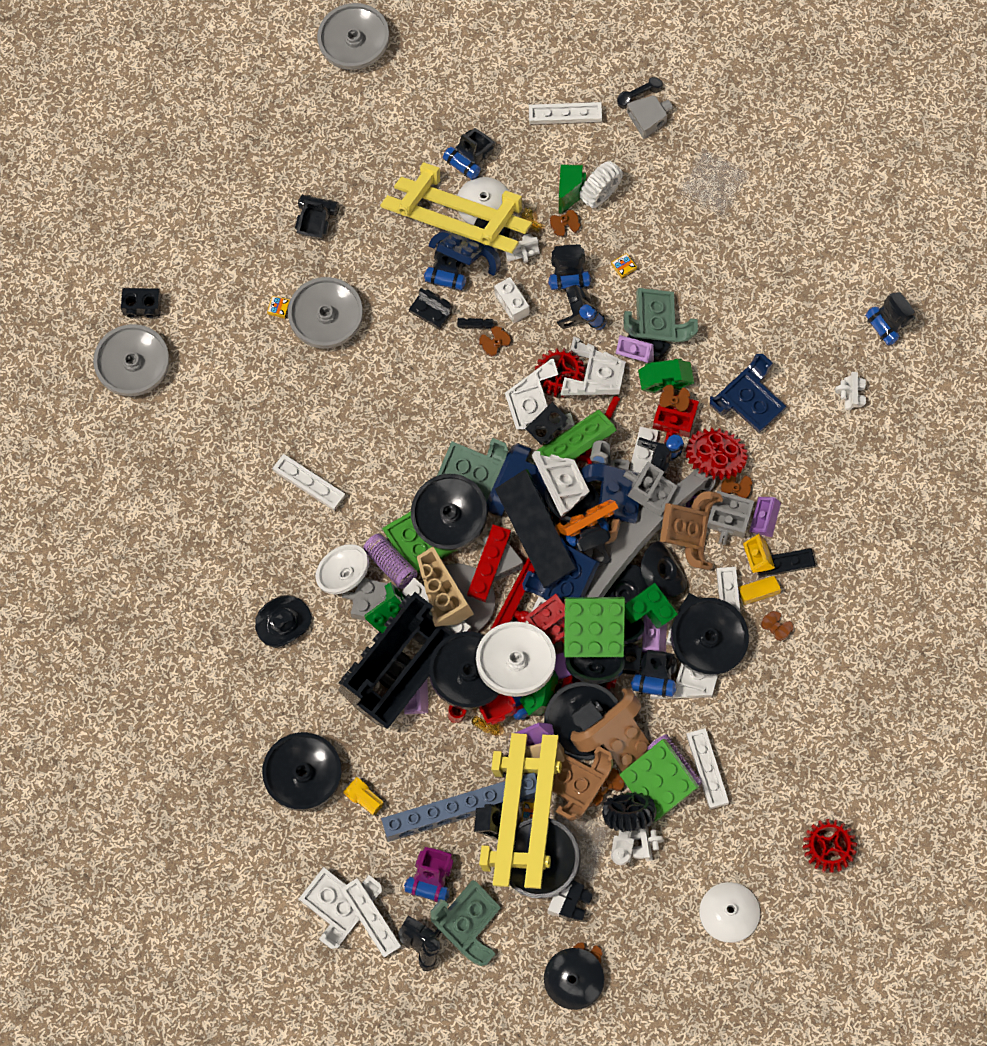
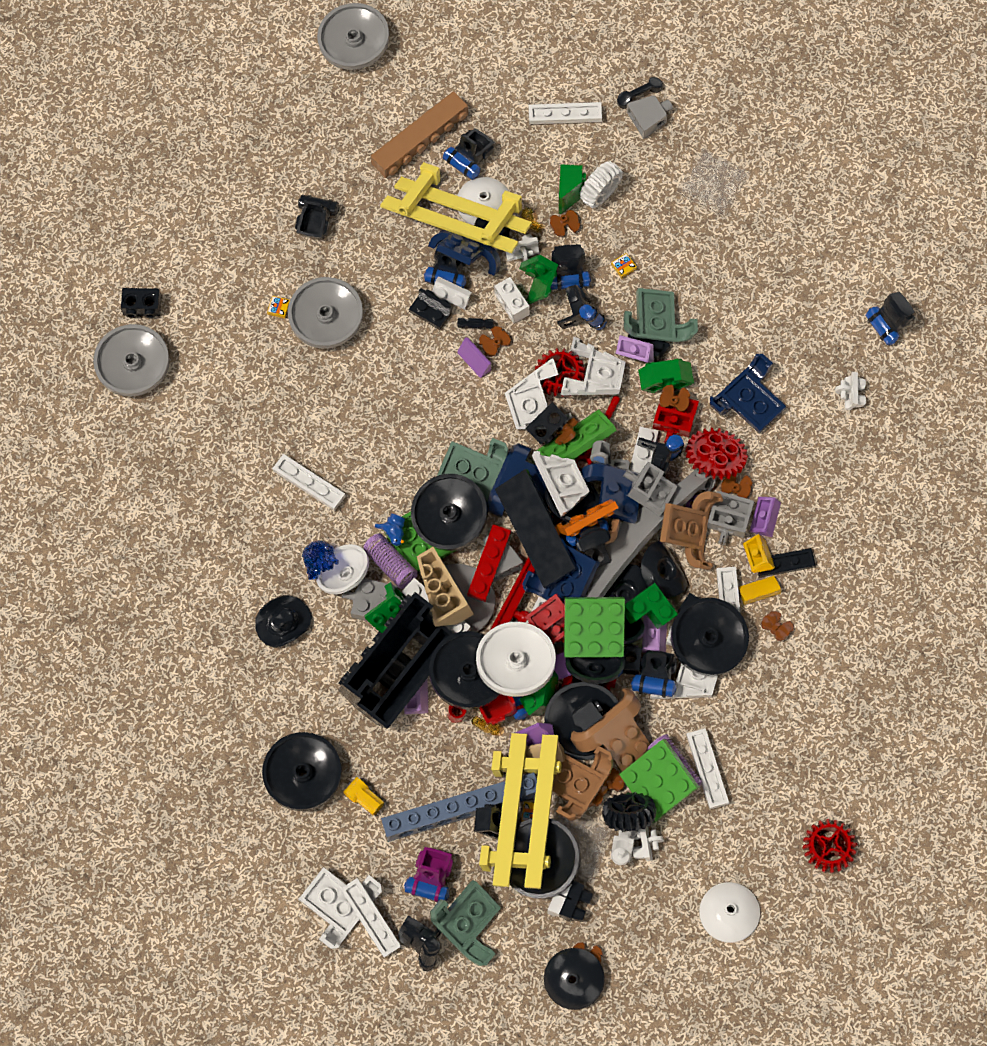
none -> clear blue hair [302,540,339,580]
none -> medium nougat brick [370,91,468,178]
none -> blue animal [374,513,405,546]
none -> white plate [432,276,472,310]
none -> medium lavender slope [458,337,491,378]
none -> green bracket [519,255,558,304]
none -> dark orange piece [555,418,578,445]

